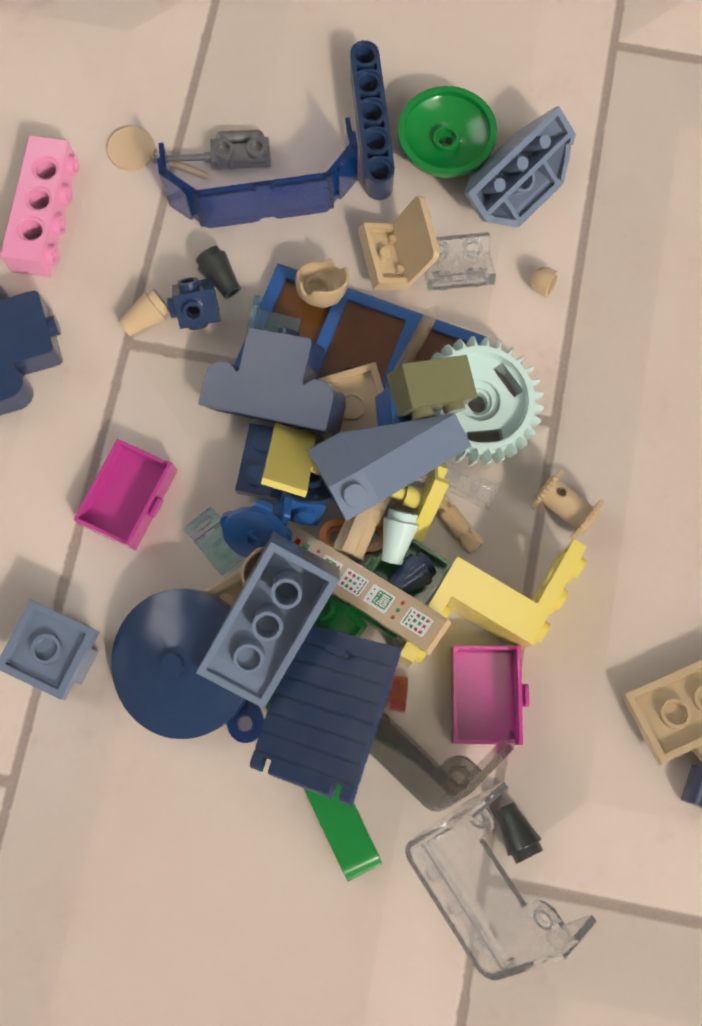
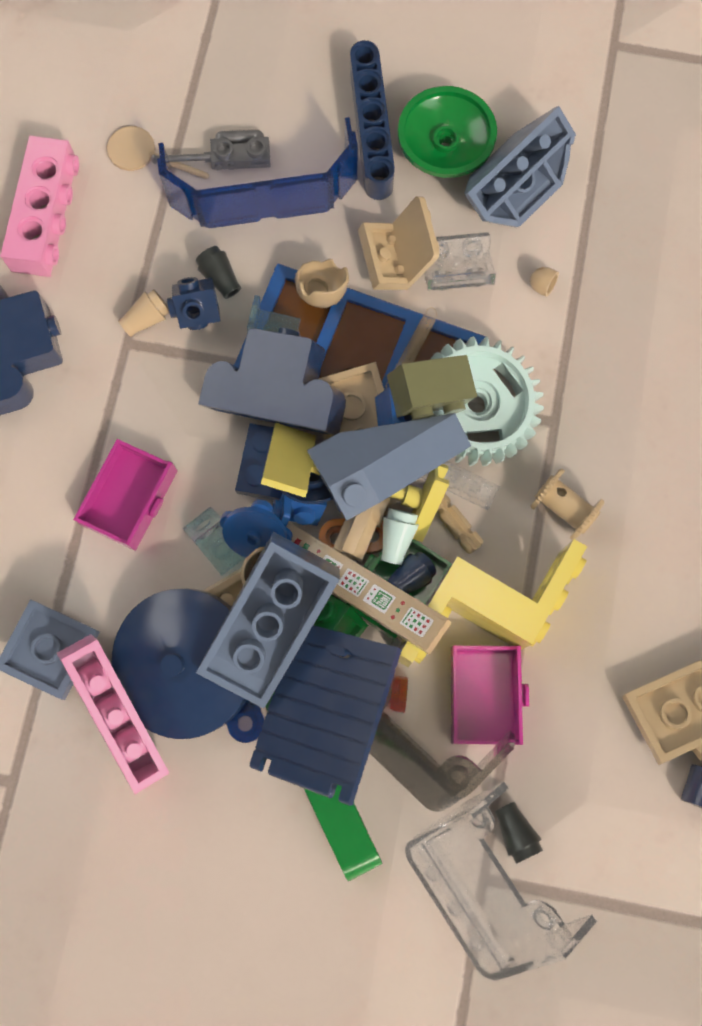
none -> bright pink brick [57,634,169,794]

